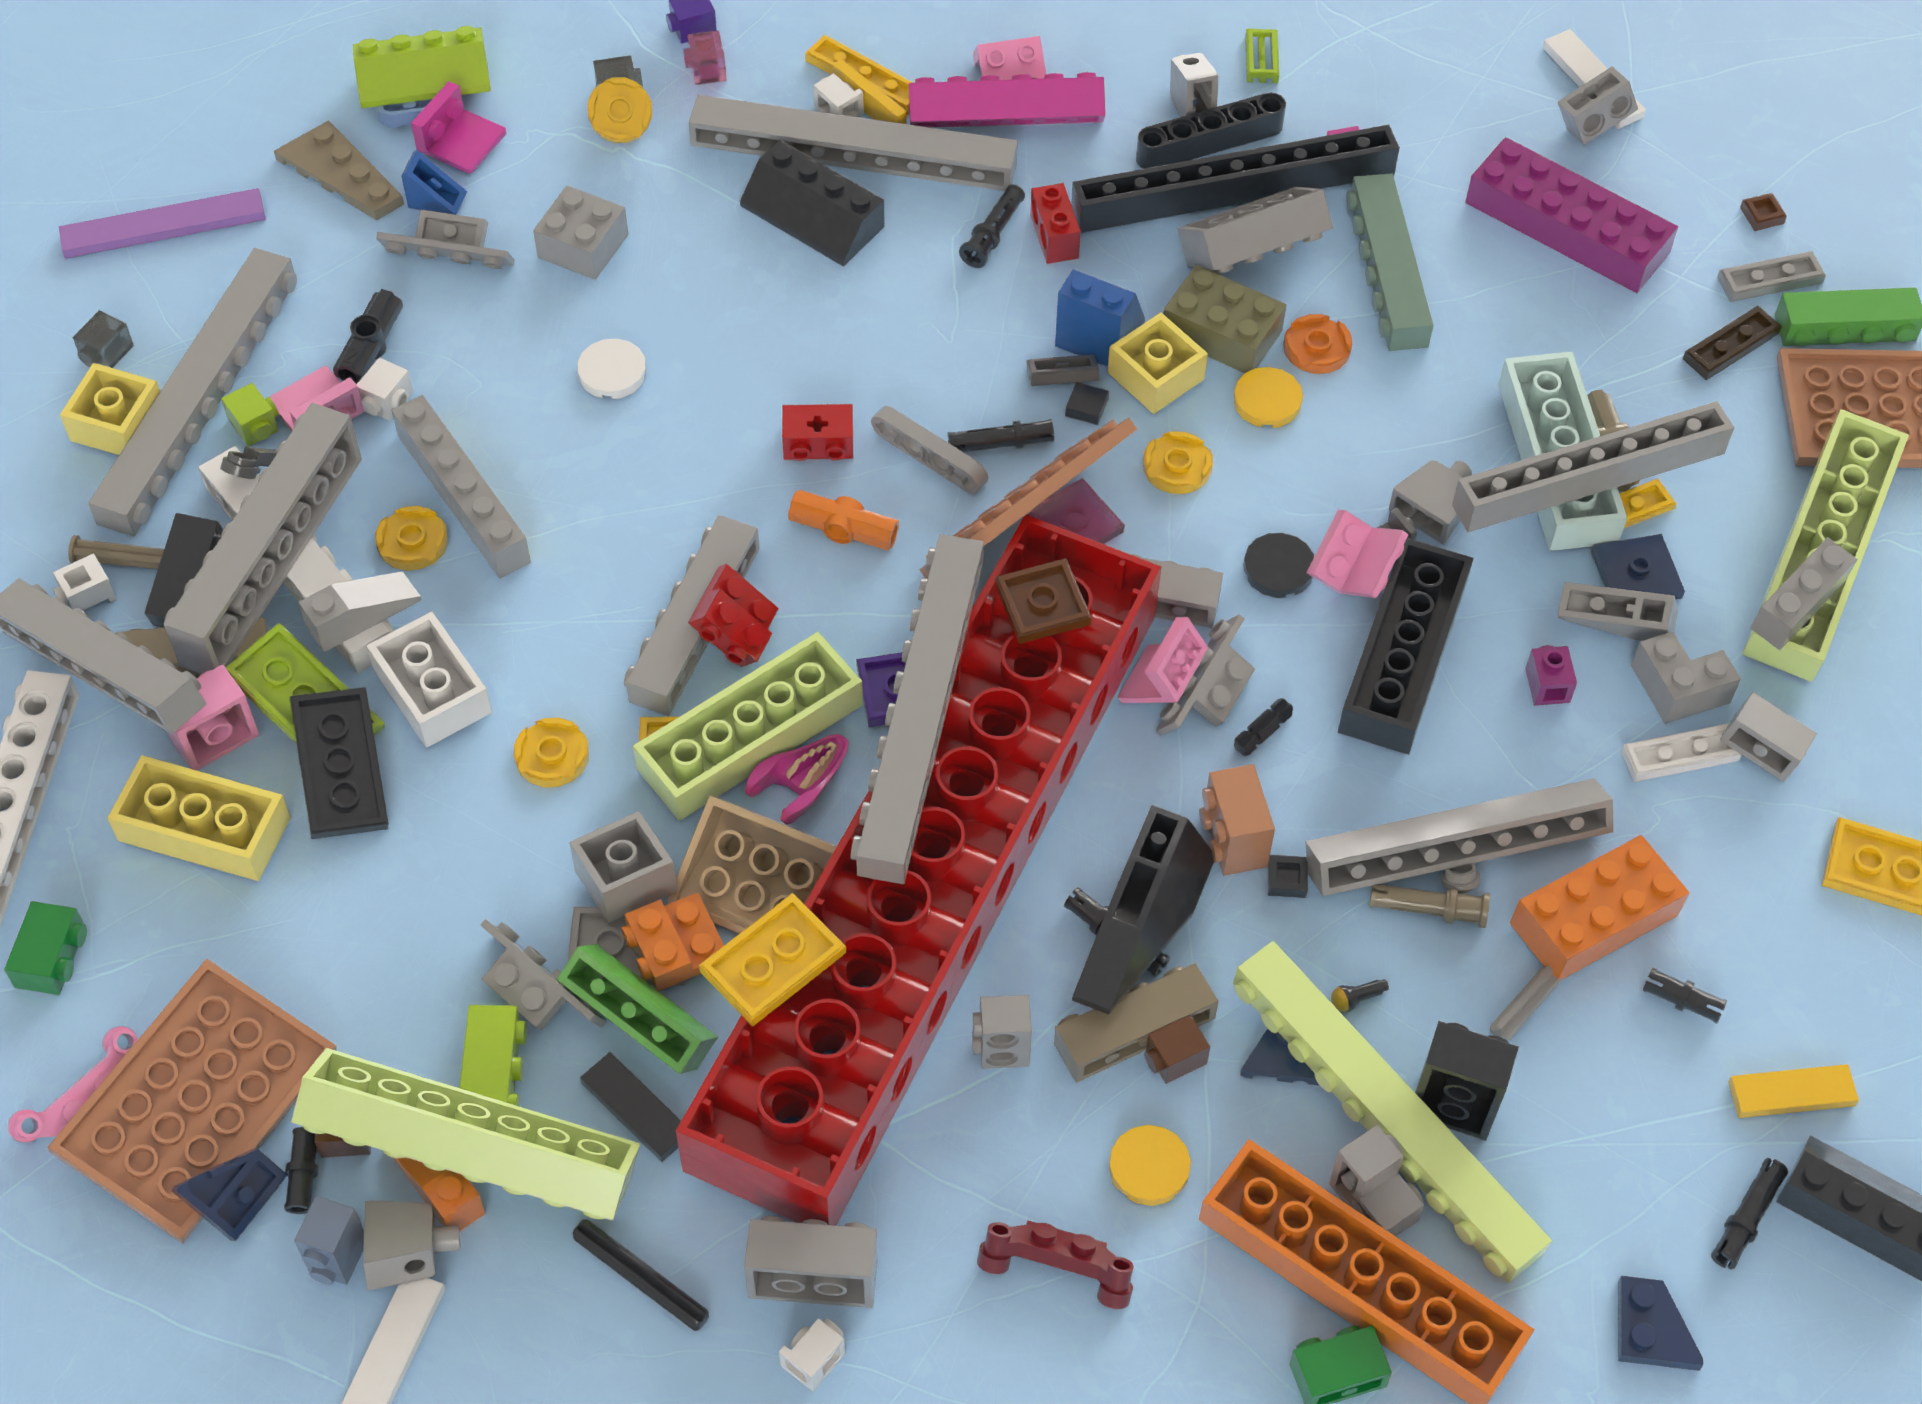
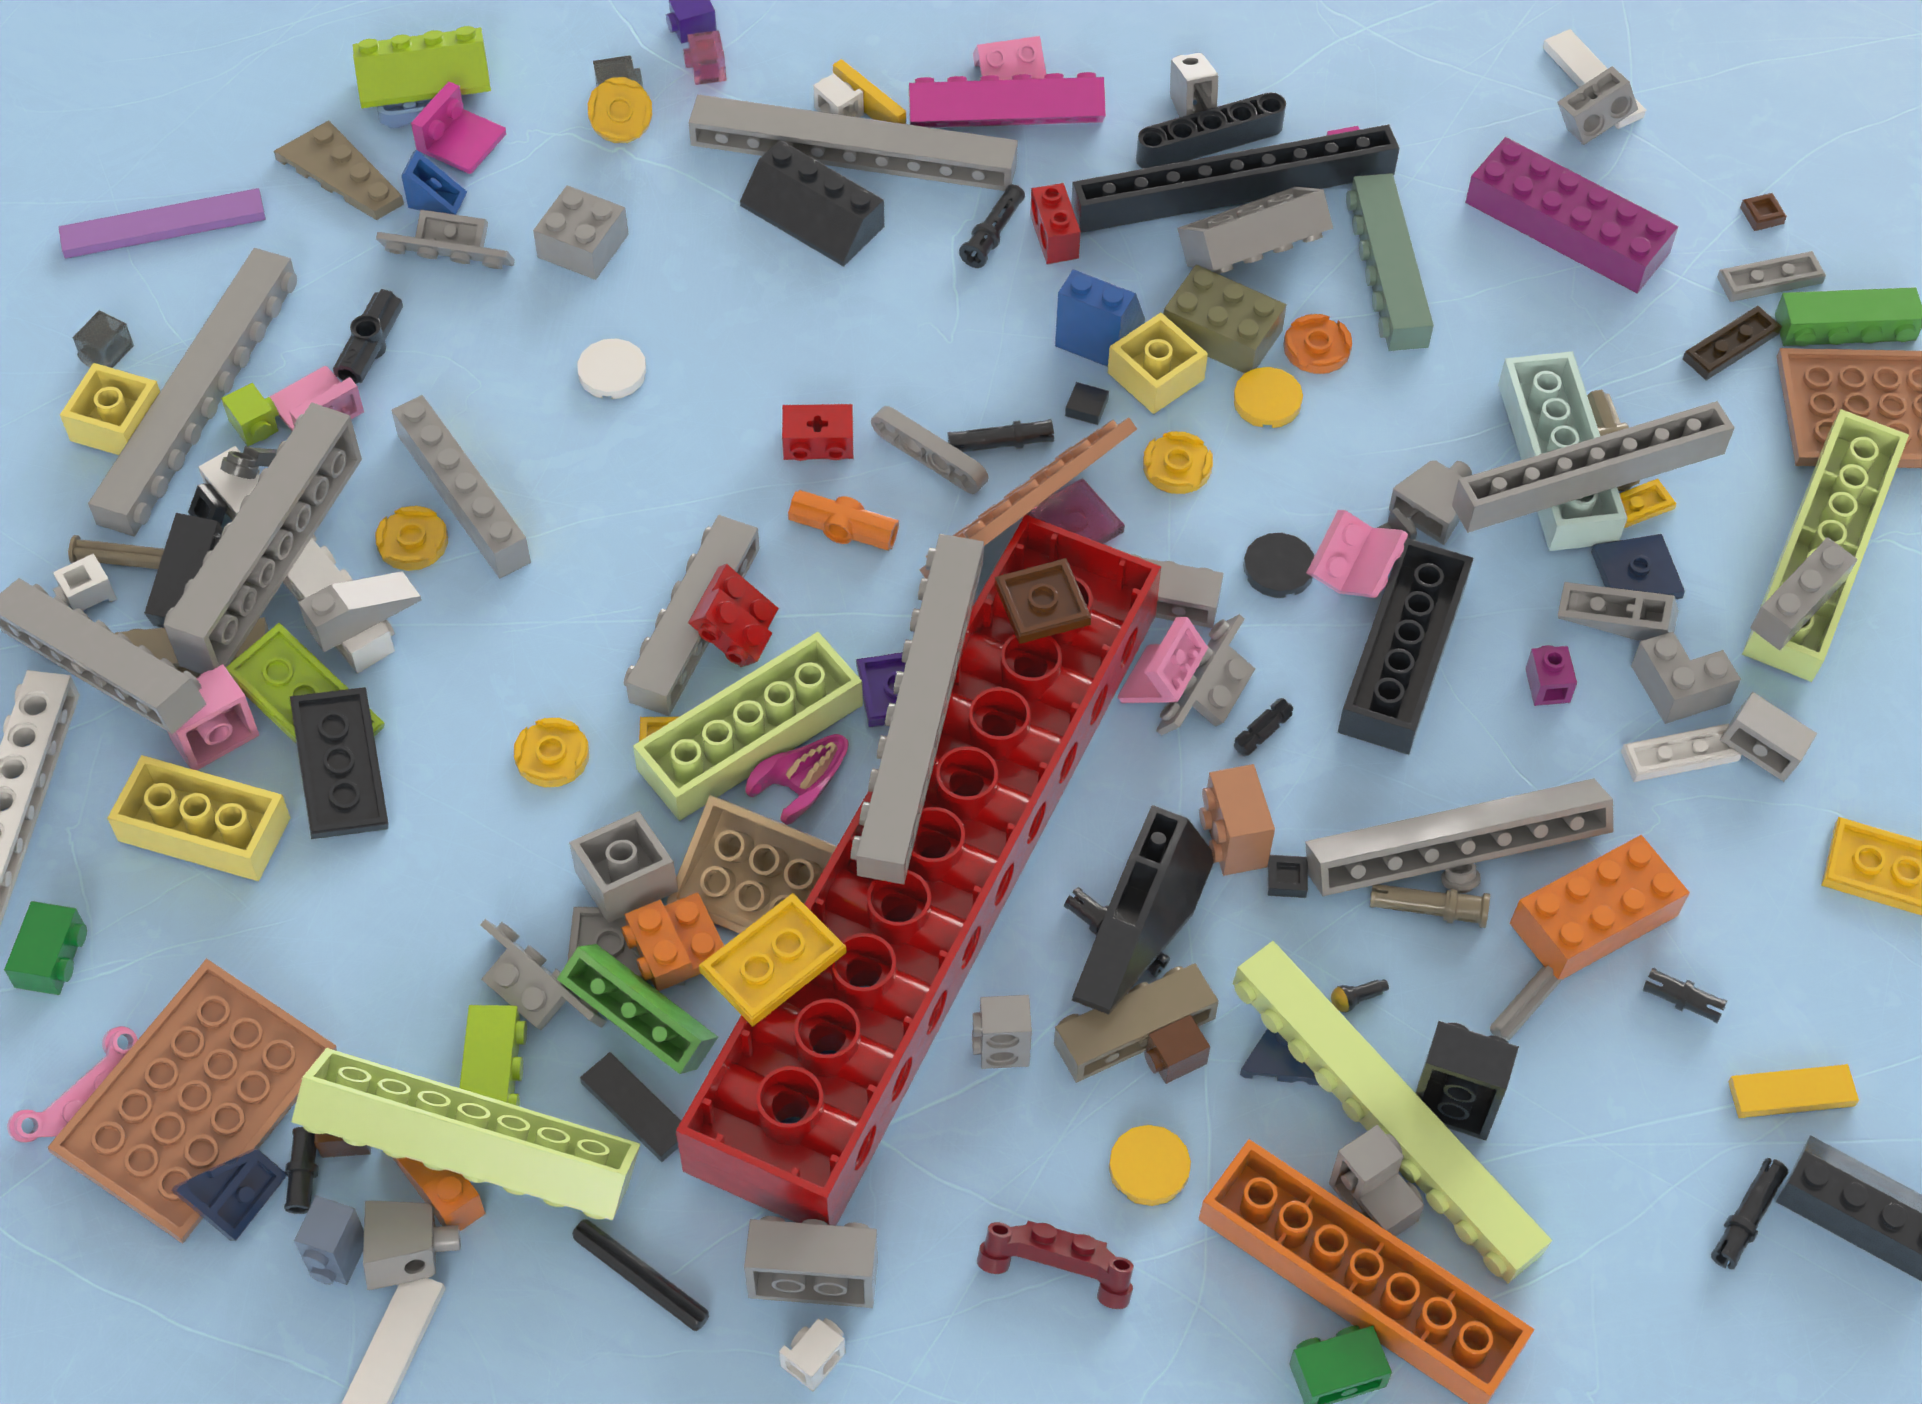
white brick [357,357,413,421] -> none
white brick [366,611,492,748] -> none
yellow tile [805,34,913,116] -> none
dark grey tile [1026,354,1100,386] -> none
lime tile [1245,29,1279,83] -> none
dark blue wing [1618,1276,1703,1371] -> none
none -> black tile [188,483,228,525]

